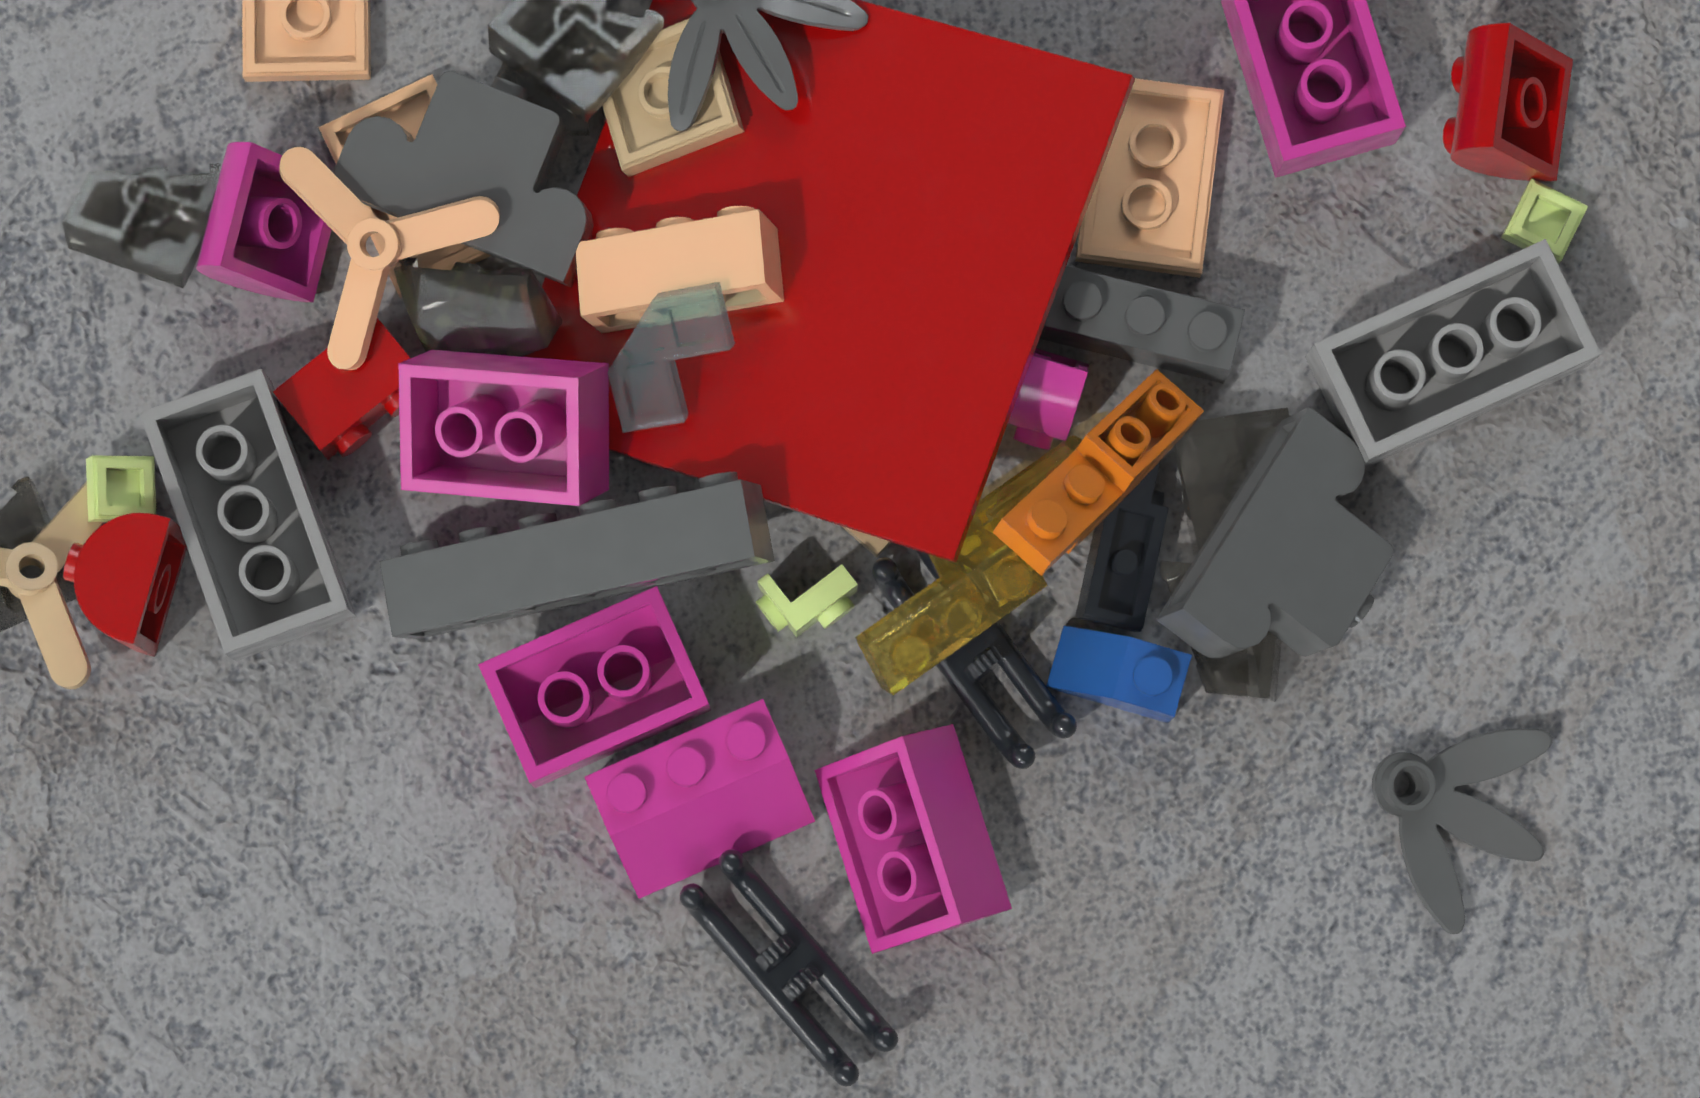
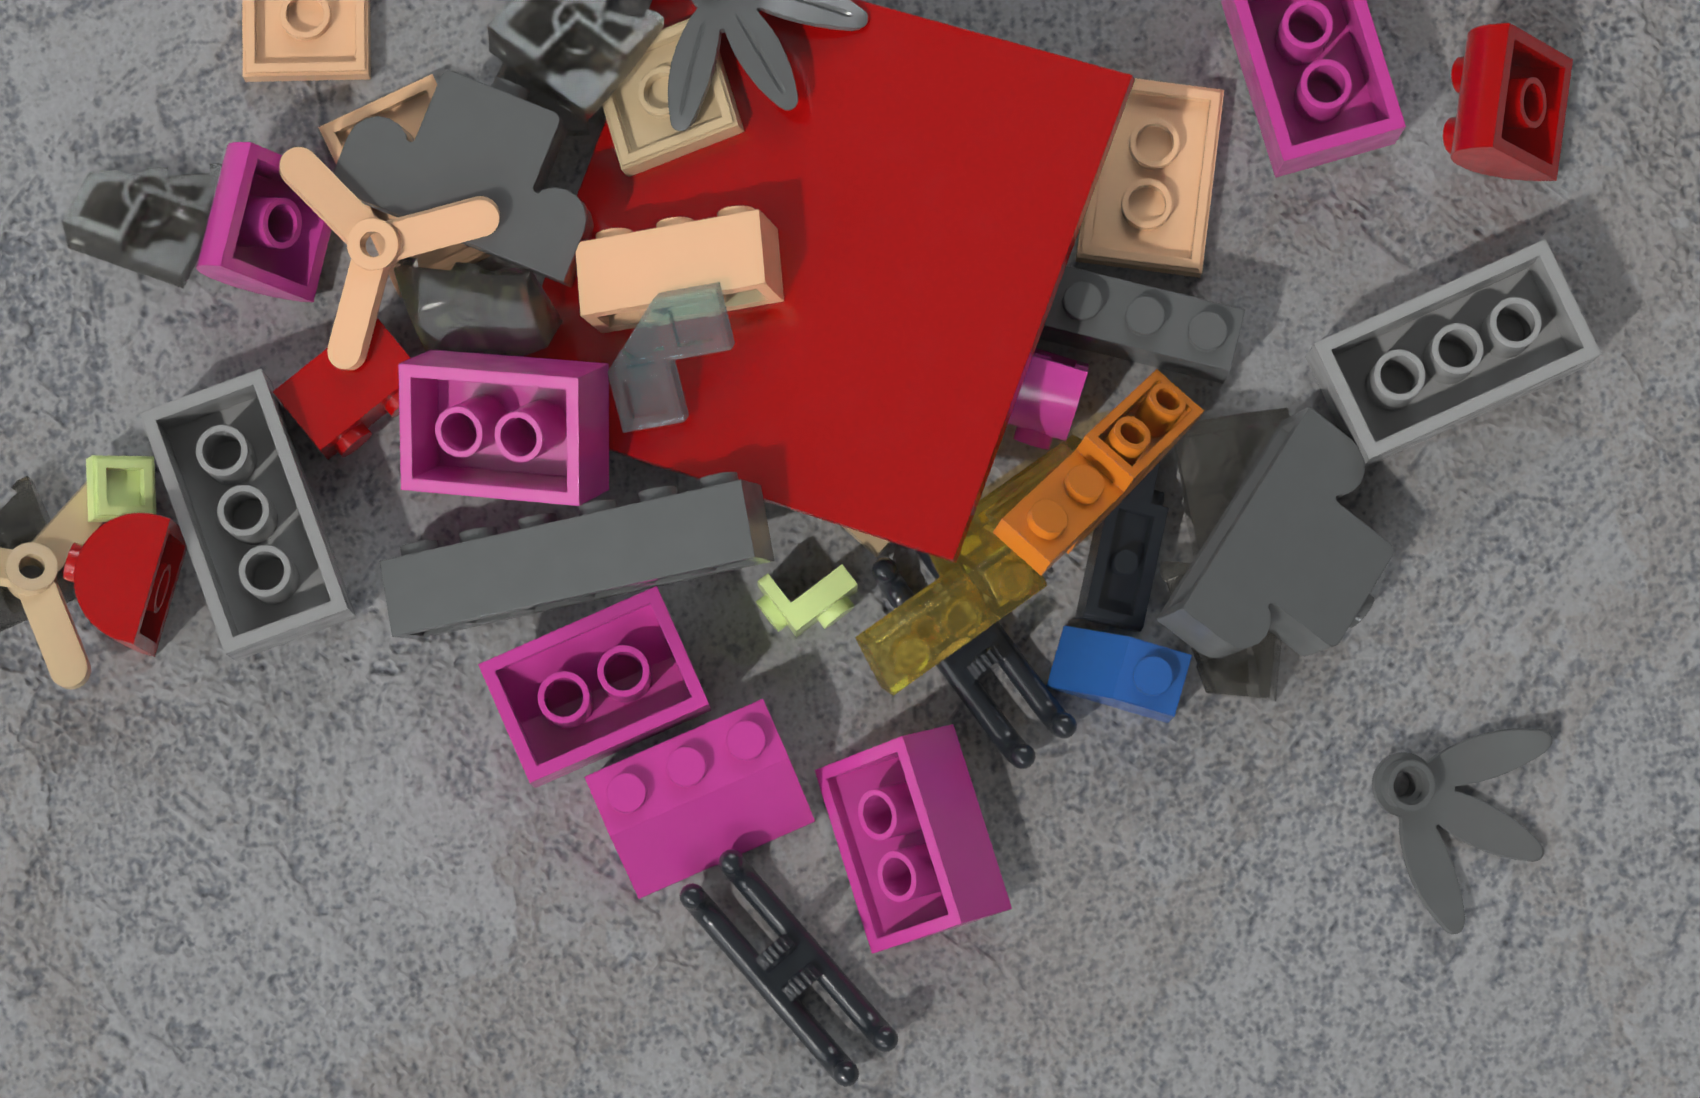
yellowish green tile [1501,178,1588,264] -> none

